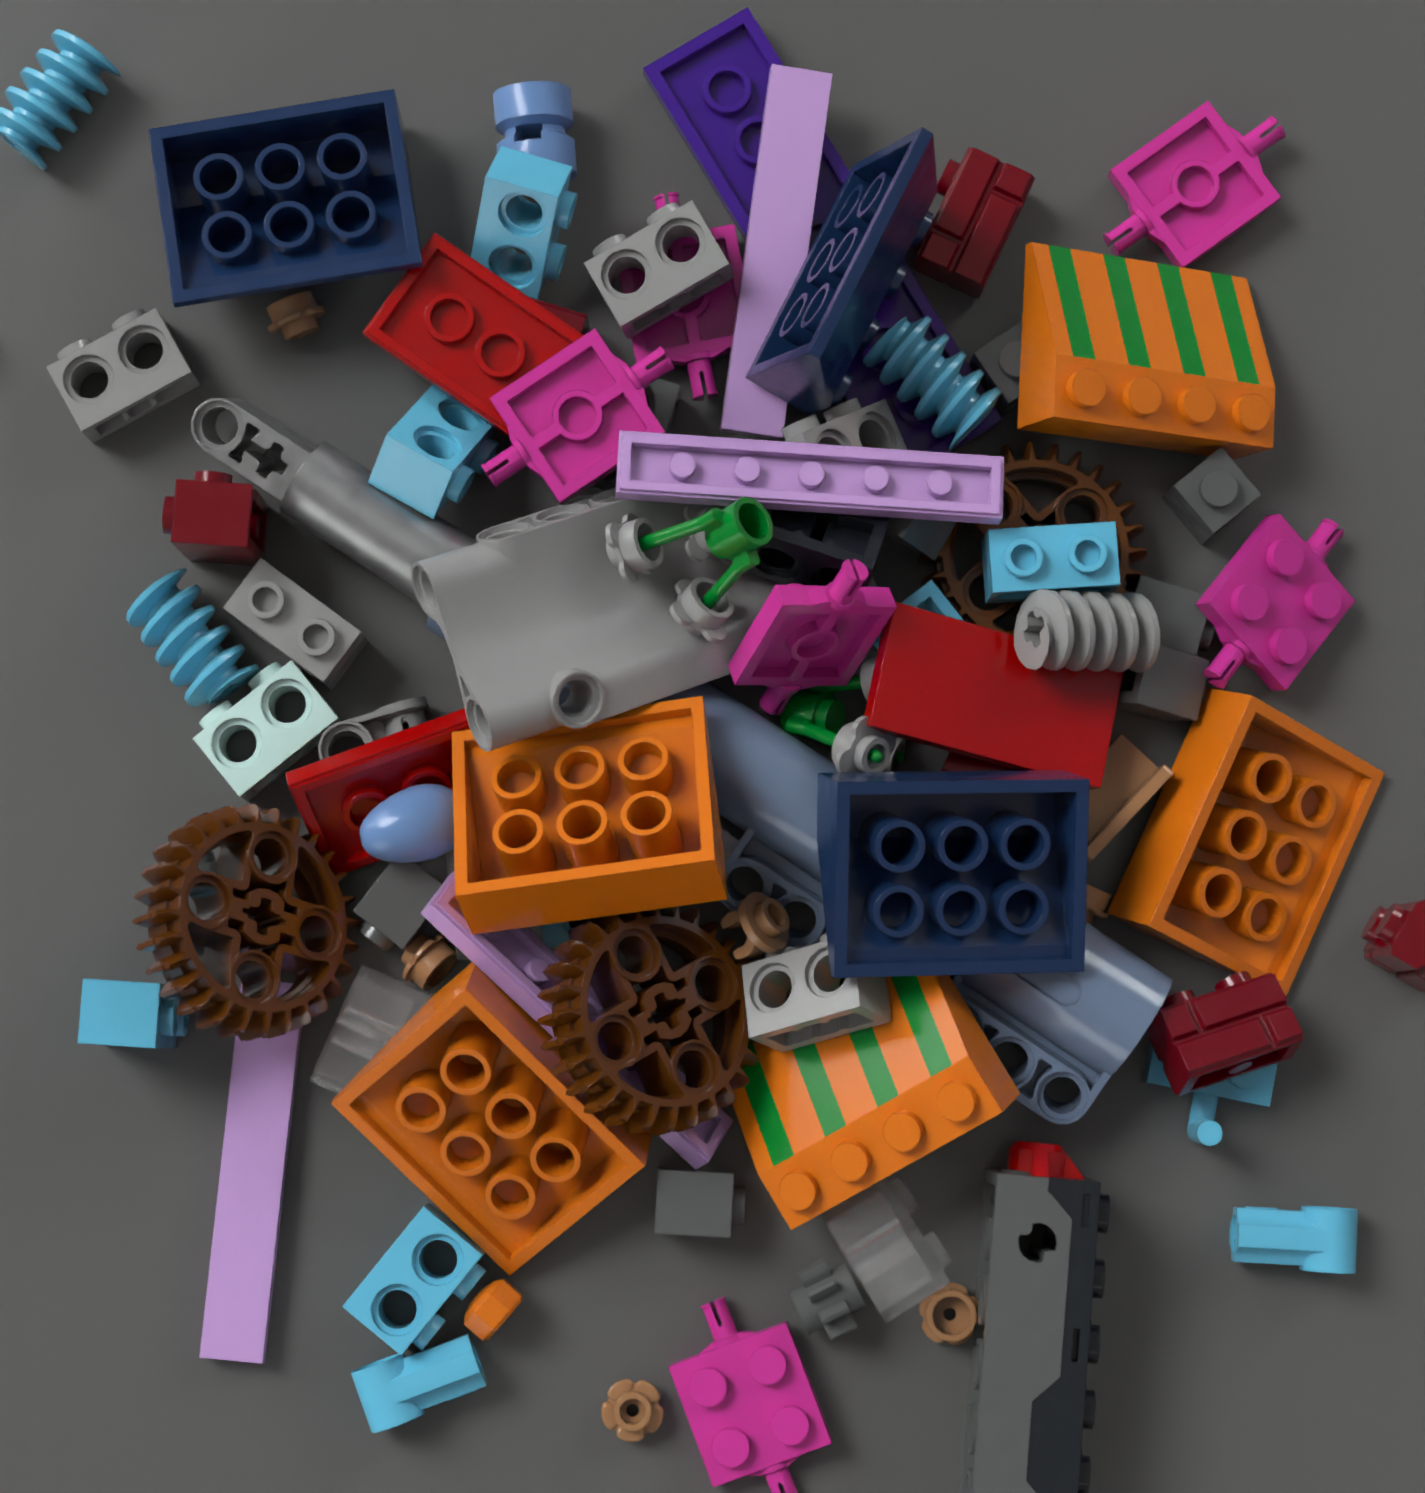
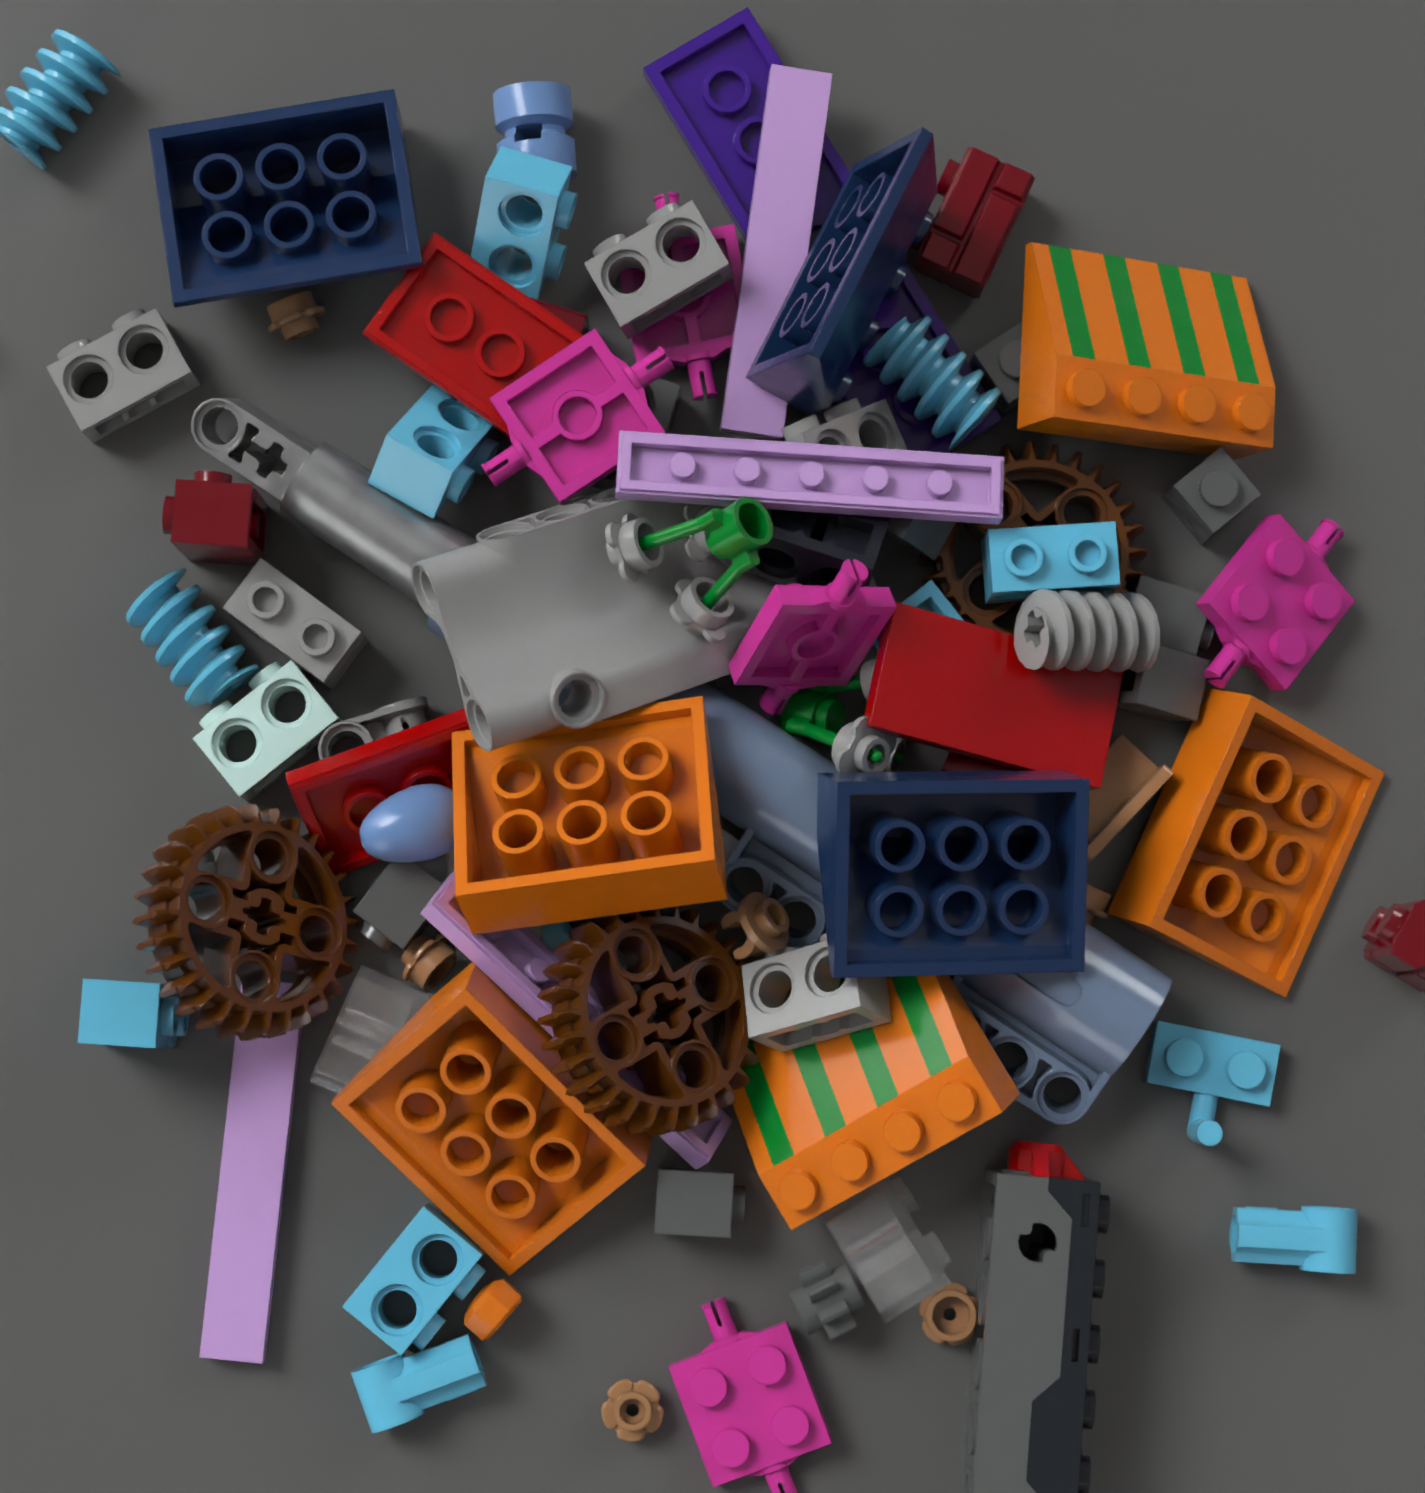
dark pink plate [1103,100,1285,268] -> none
dark red brick [1147,971,1304,1096] -> none

